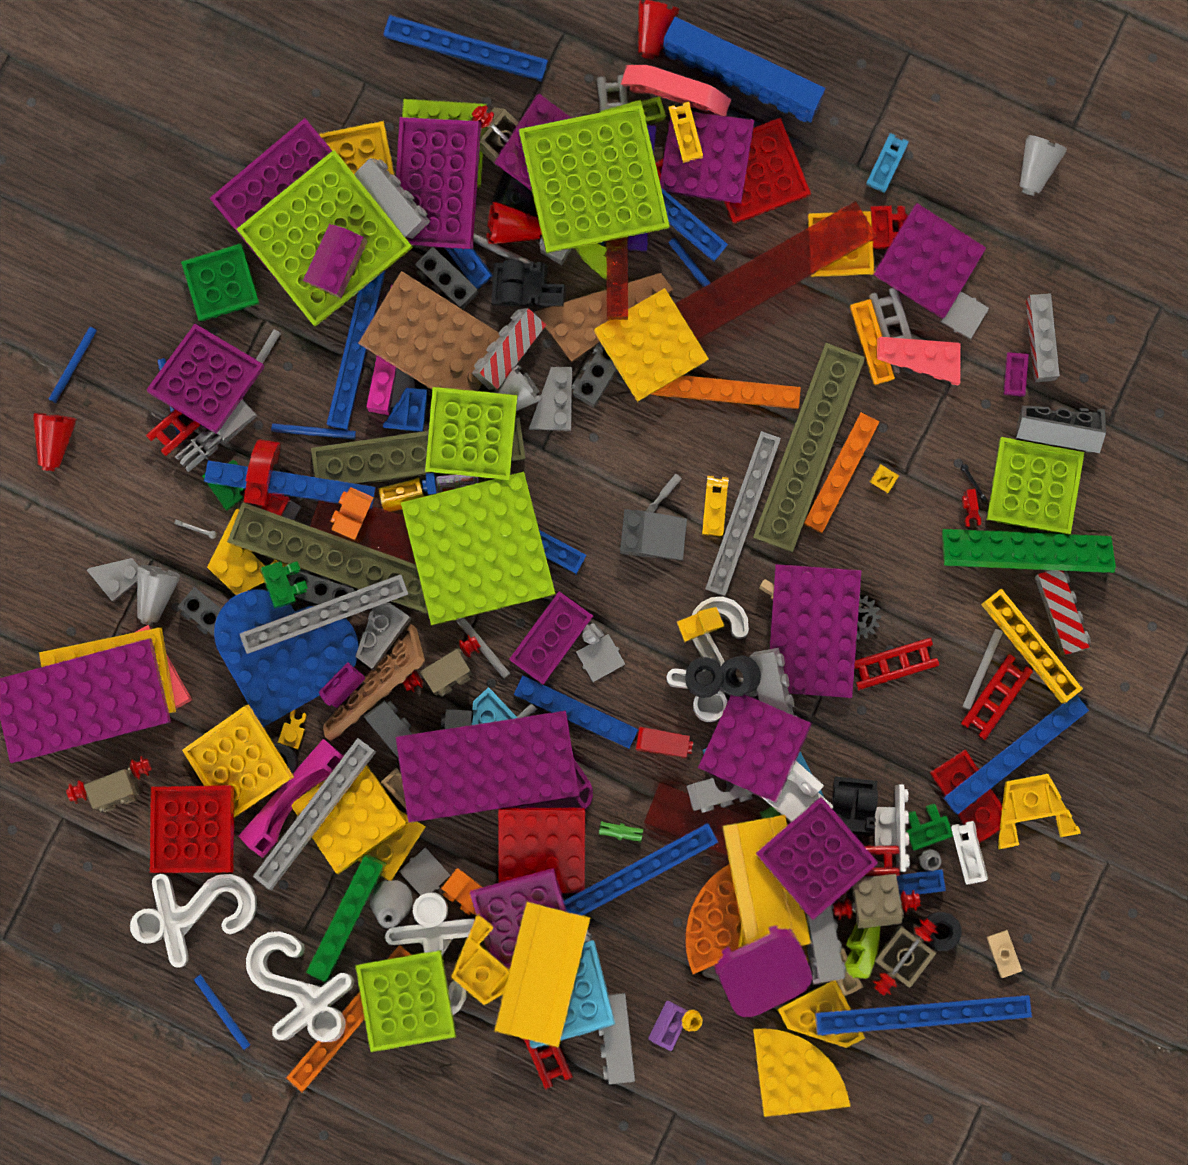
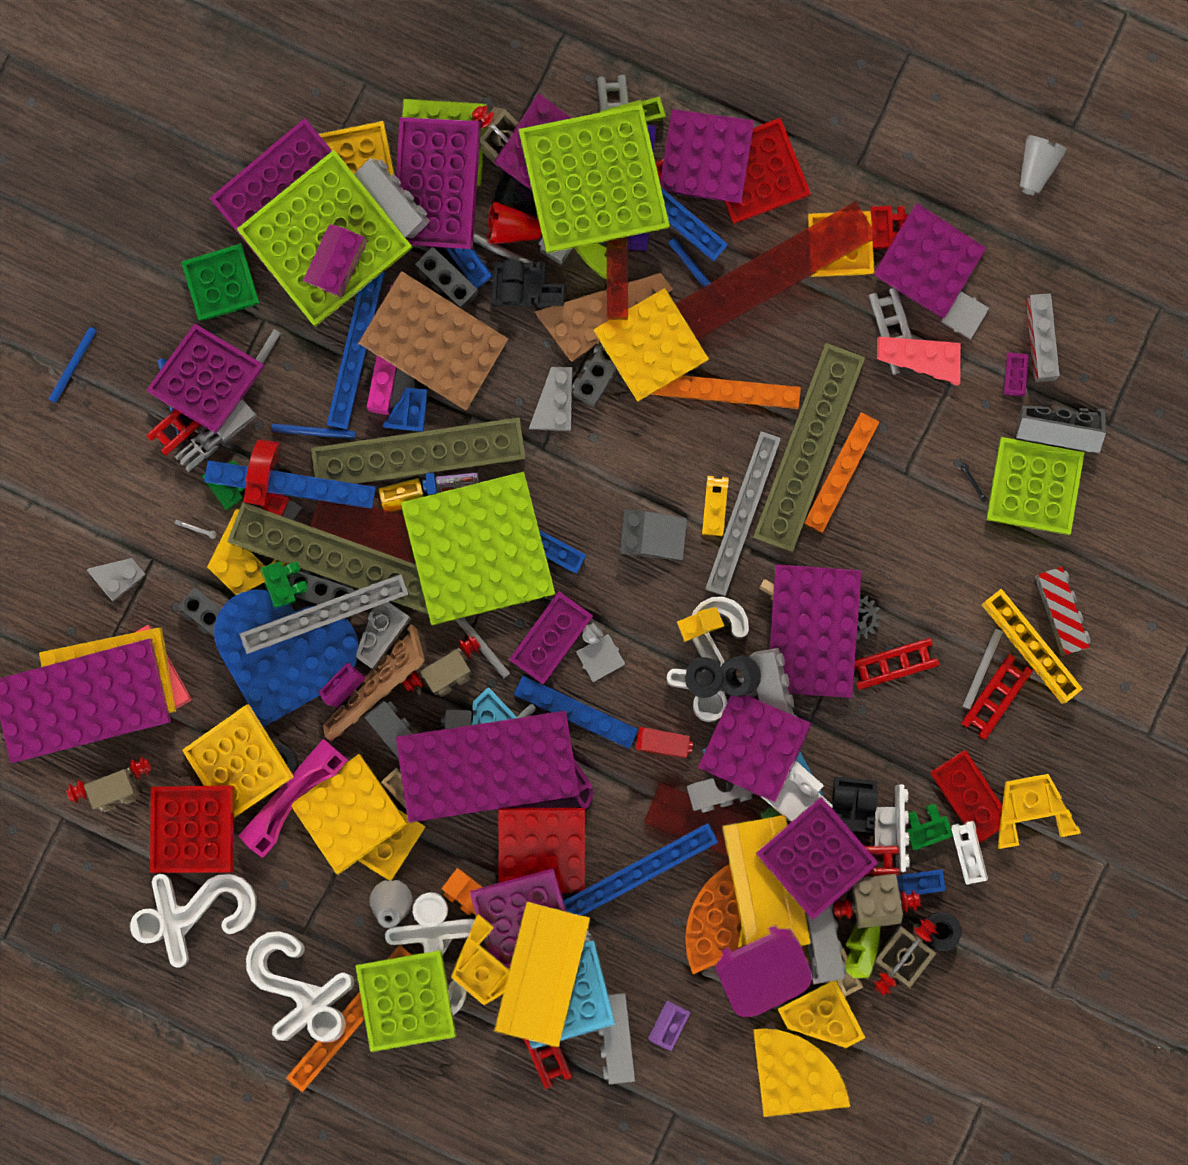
red cone [33,413,76,471] -> none
light grey cone [137,565,180,625] -> none
blue bar [194,975,250,1050] -> none
light grey plate [253,738,376,890] -> none
yellow plate [278,710,307,750] -> none
green arch [306,854,387,982] -> none
orange brick [330,487,374,540] -> none
blue plate [383,15,548,82] -> none
light grey piece [399,847,450,895] -> none
lime plate [425,387,518,480] -> none
light grey brick [471,308,546,390] -> none
light grey cone [492,365,543,411] -> none
bright green pin [599,821,643,842] -> none
coral piece [621,65,731,116] -> none
red cone [638,0,679,60] -> none
light grey piece [646,474,682,512] -> none
blue brick [663,17,825,122] -> none
yellow plate [669,101,703,163] -> none
yellow plate [682,1010,703,1031] -> none
blue plate [815,995,1032,1035] -> none
light orange plate [850,299,895,385] -> none
dark azure plate [866,133,909,193] -> none
yellow tile [869,464,899,493] -> none
light grey plate [919,850,941,871] -> none
green plate [942,529,1116,573] -> none
blue plate [943,694,1089,815] -> none
red plate [962,489,981,528] -> none
tan plate [986,930,1022,978] -> none

